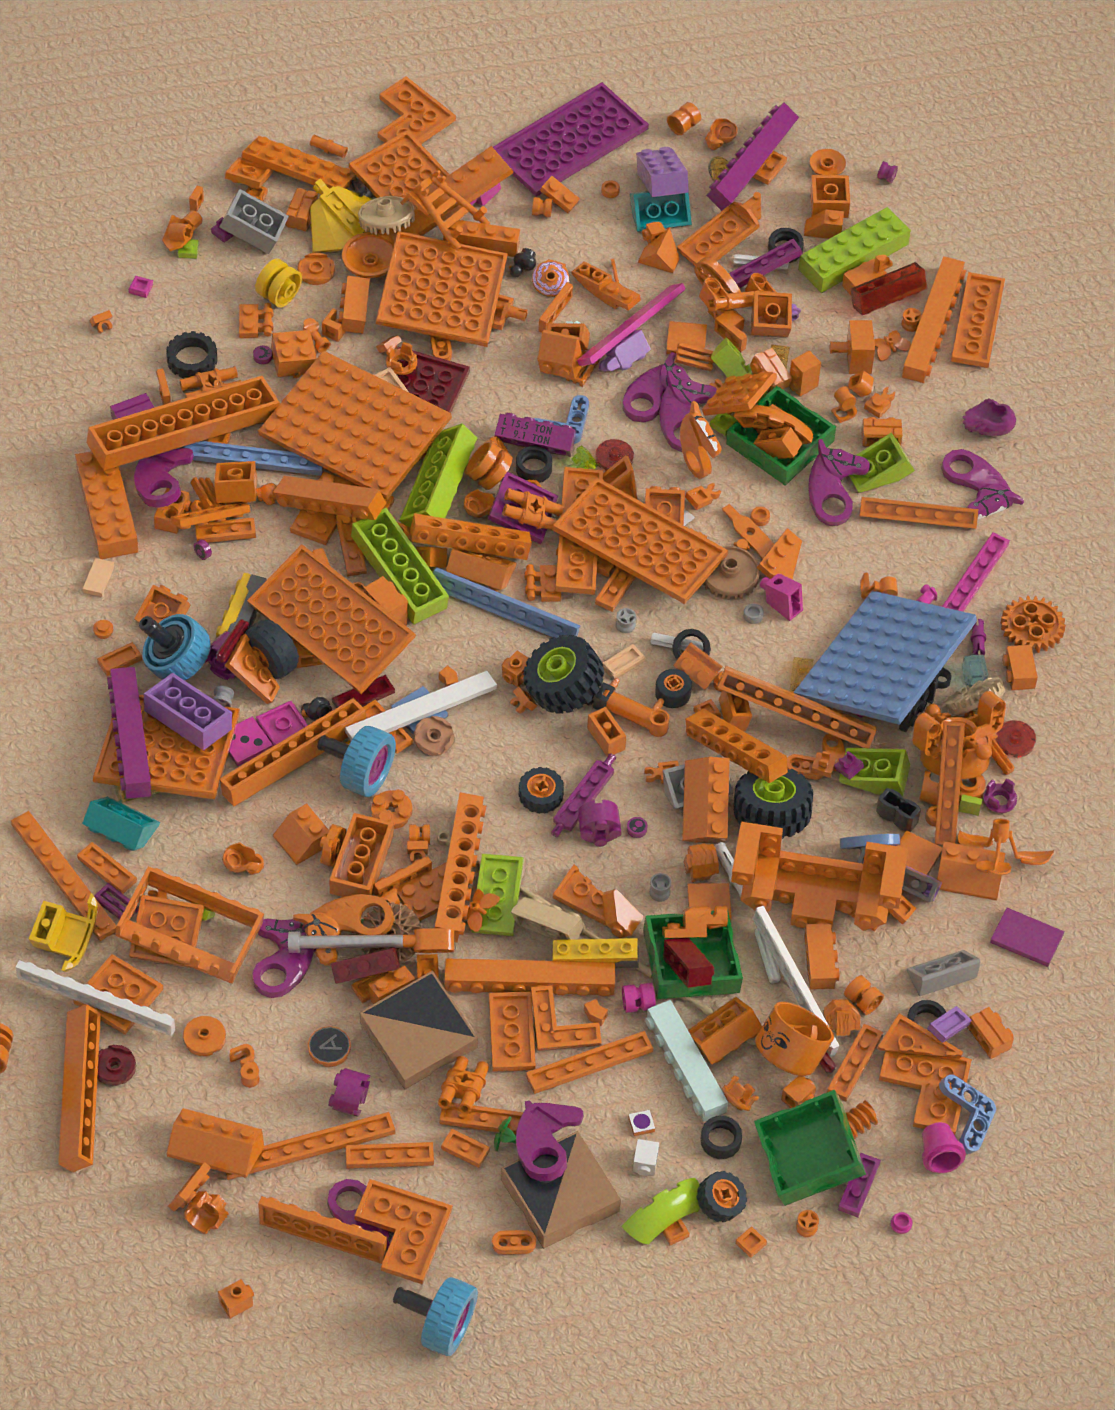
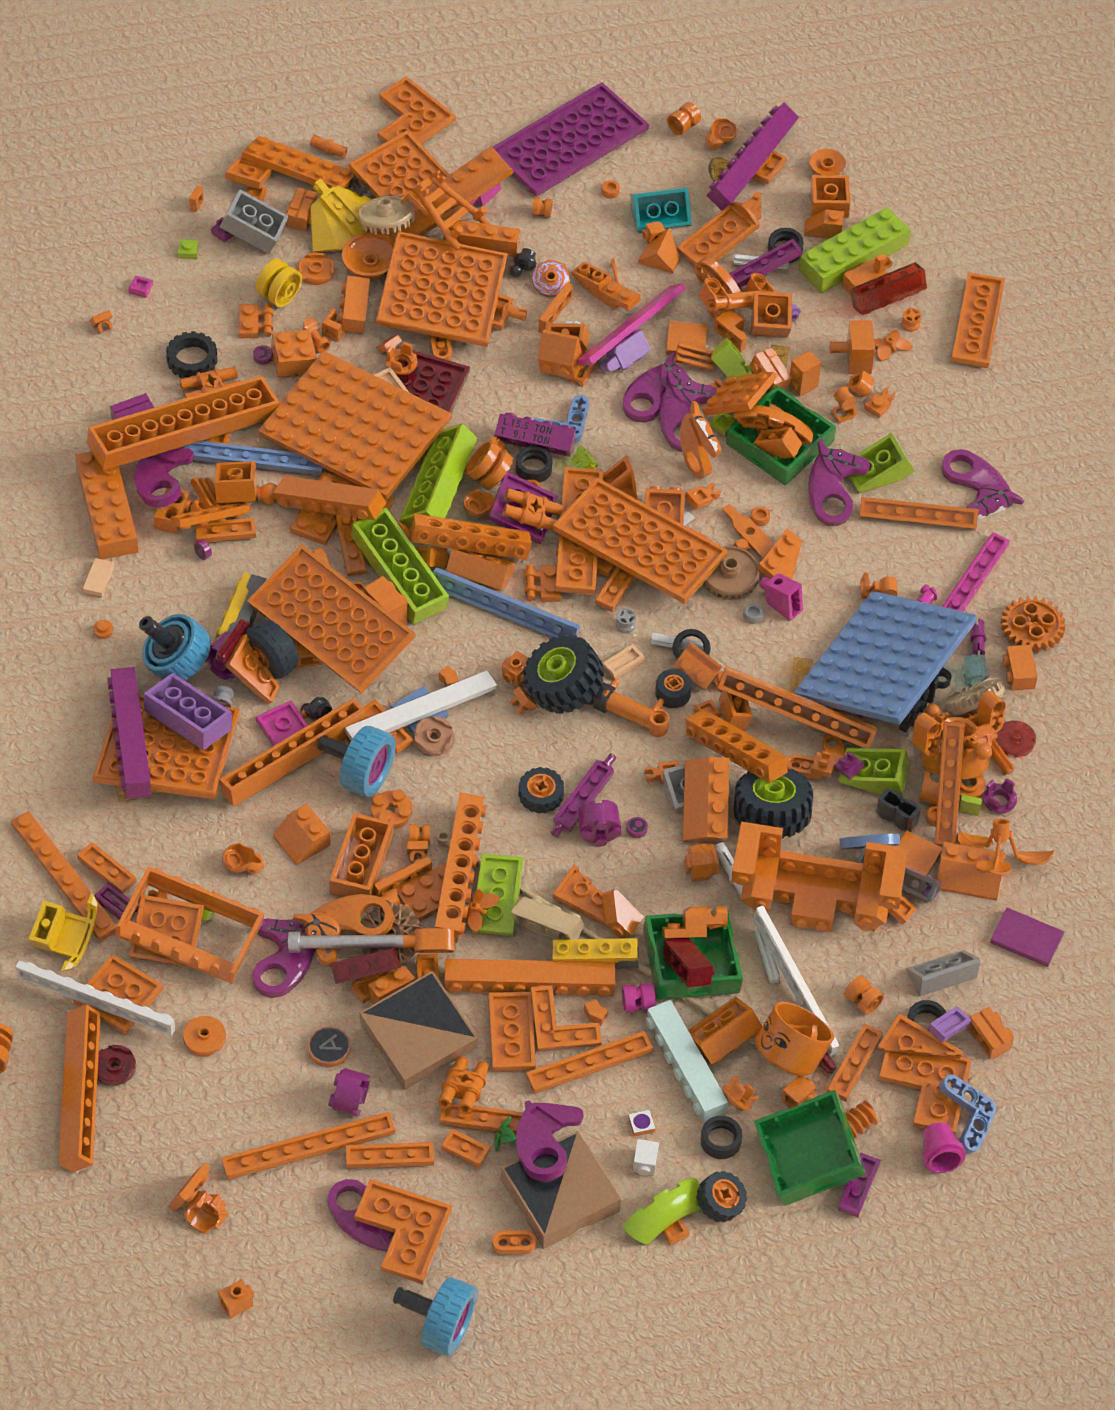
teal slope [82,796,160,851] -> none
orange tile [97,642,143,676] -> none
orange plate [134,585,191,623] -> none
orange tile [156,368,171,405] -> none
orange panel [162,211,203,251] -> none
orange slope [166,1108,264,1178] -> none
dark pink tile [228,716,273,767] -> none
orange leg [229,1044,260,1088] -> none
orange plate [258,1196,387,1264] -> none
orange plate [320,824,347,867] -> none
dark red tile [332,674,395,708] -> none
orange plate [539,176,580,213] -> none
orange brick [587,707,626,757] -> none
clear red plate [595,439,634,471] -> none
medium lavender brick [636,147,689,197] -> none
light grey wheel [649,873,671,902] -> none
orange tile [687,883,732,921] -> none
orange plate [735,1226,767,1258] -> none
orange wheel [796,1210,819,1237] -> none
orange brick [804,924,840,990] -> none
orange hair [823,999,860,1036] -> none
orange brick [861,417,903,446] -> none
magenta wheel [877,161,898,183] -> none
dark pink plate [890,1212,913,1234] -> none
orange brick [902,256,967,383] -> none
magenta piece [963,398,1016,436] -> none

